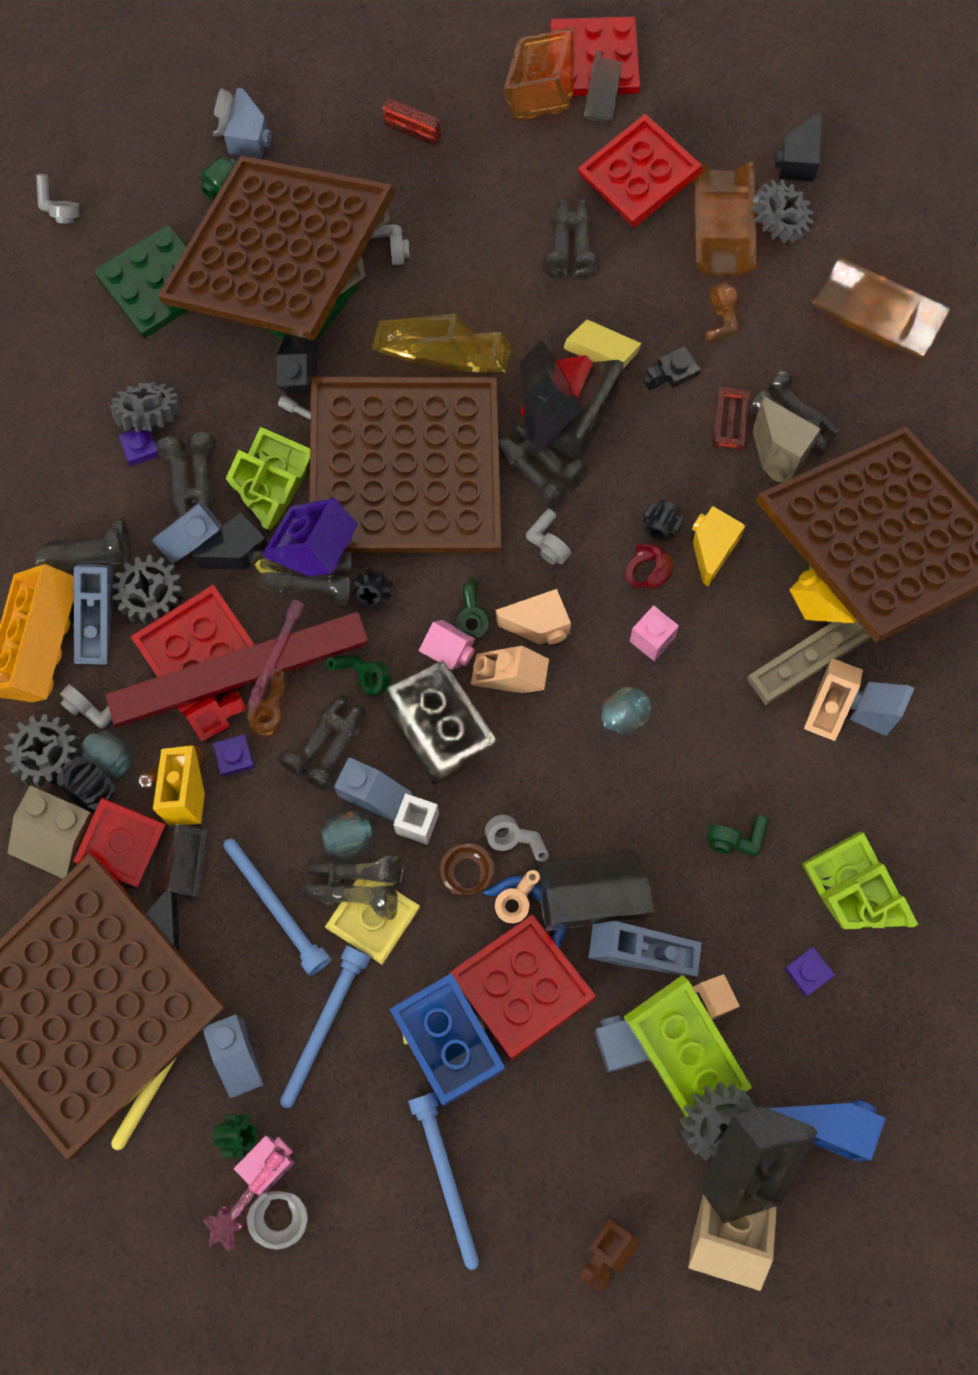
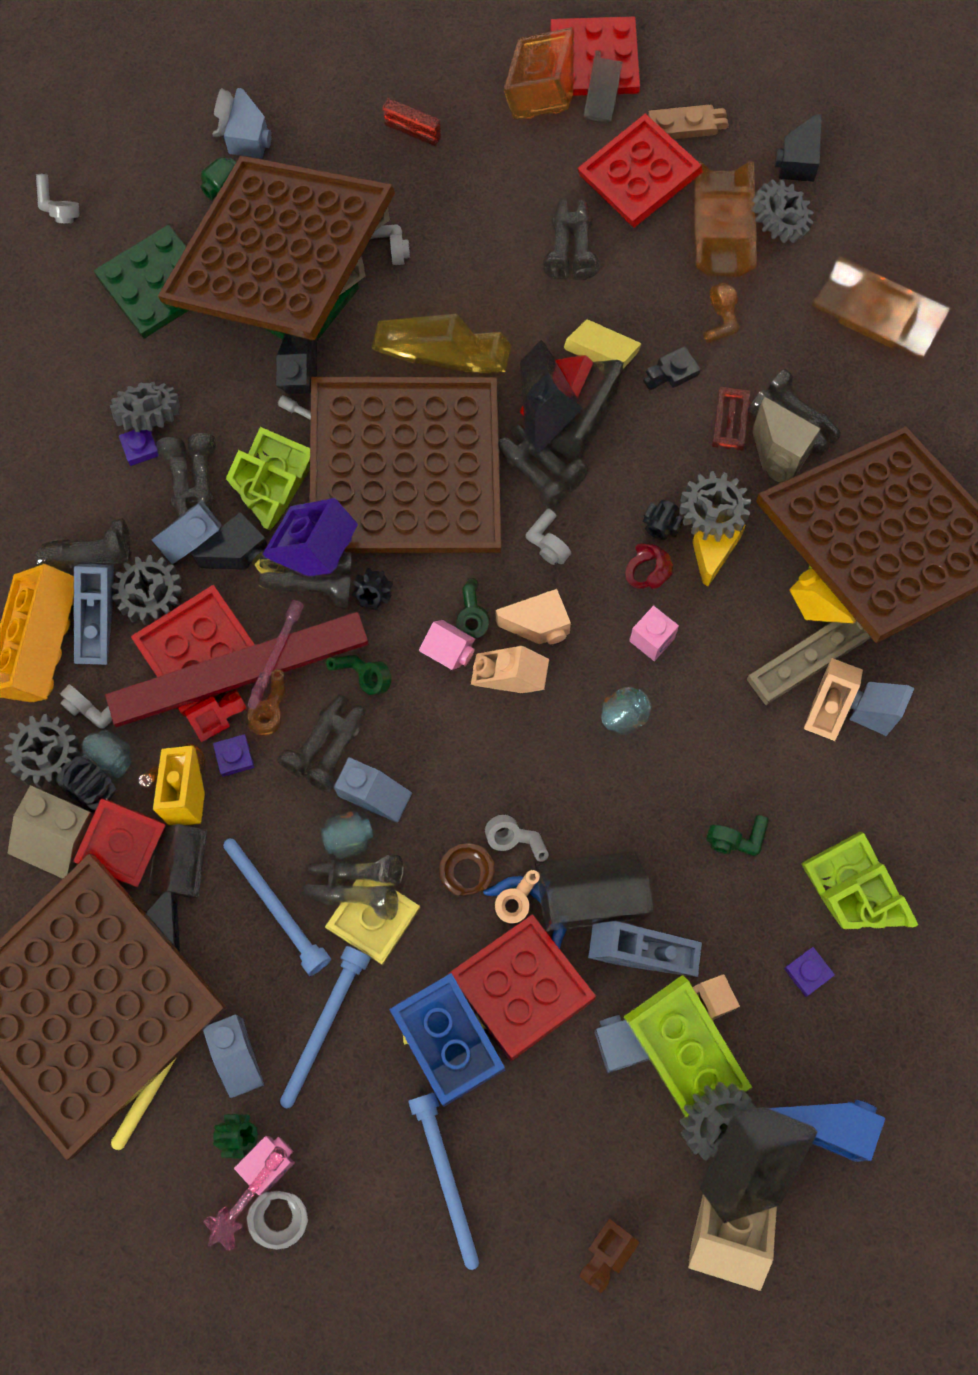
clear smoke slope [383,660,496,785] -> none
white brick [393,793,439,845] -> none
none -> medium nougat hinge [648,105,729,139]
none -> dark grey gear [679,471,751,542]

